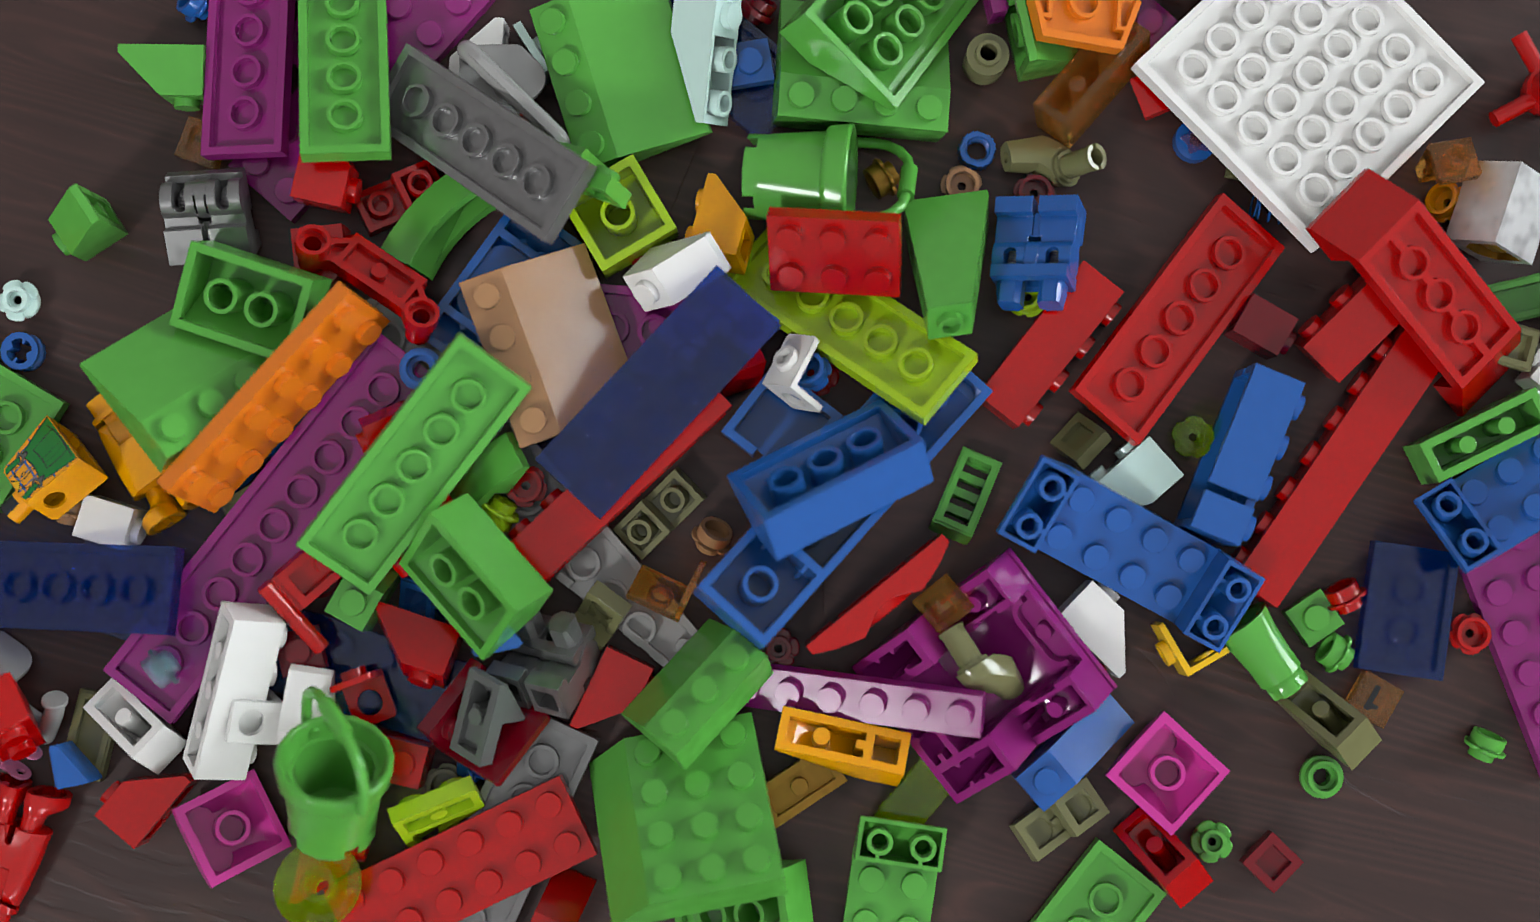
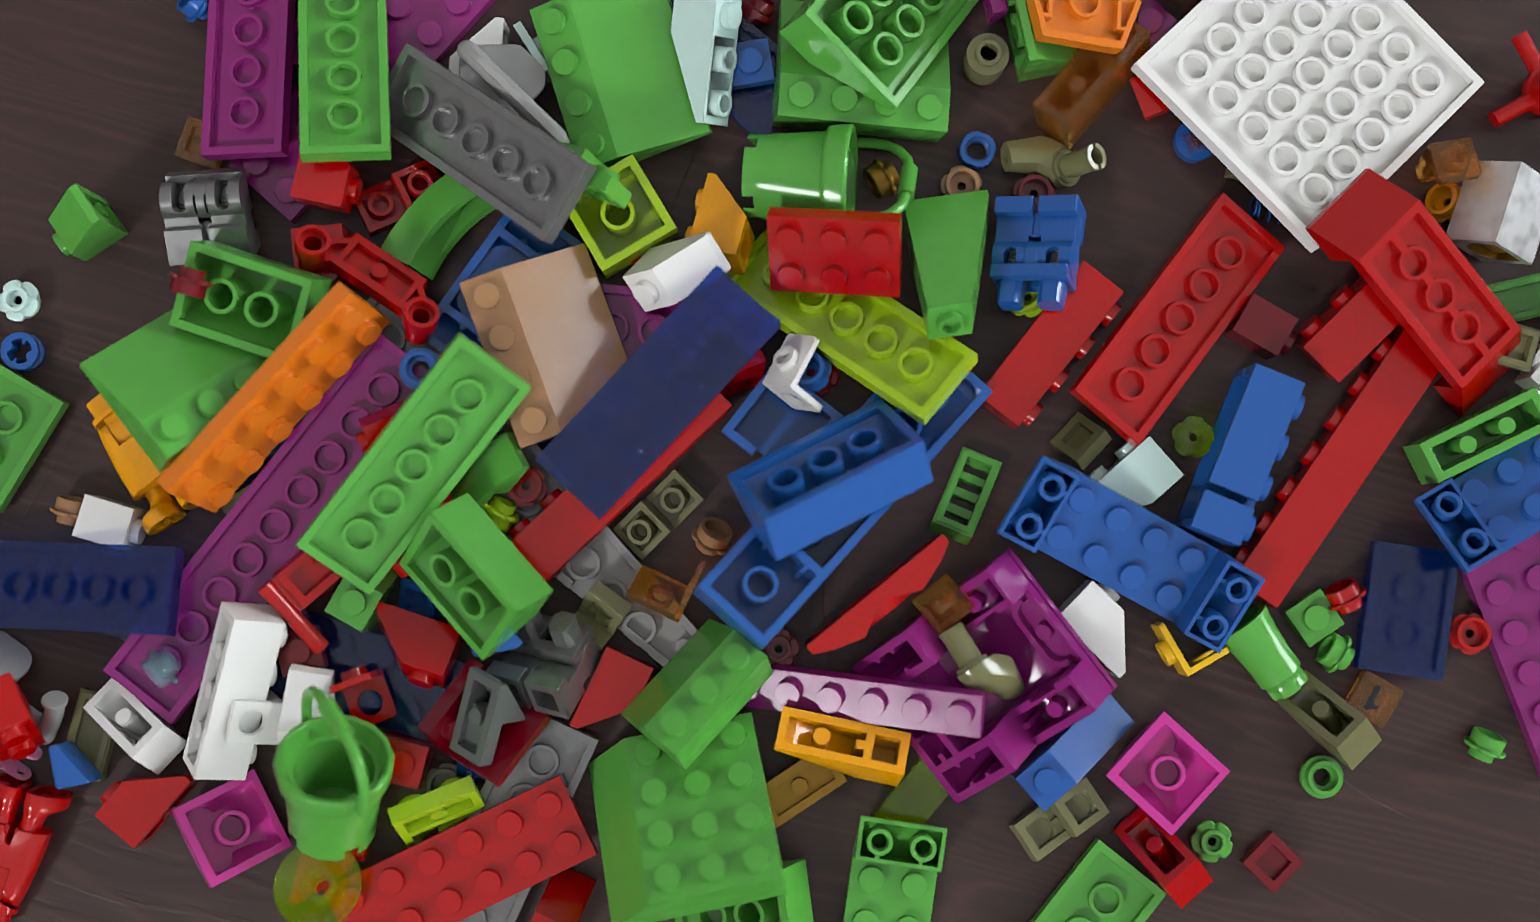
light orange torso [0,415,108,524] -> none
bright green slope [118,44,206,111] -> none
none -> dark red plate [167,265,212,299]

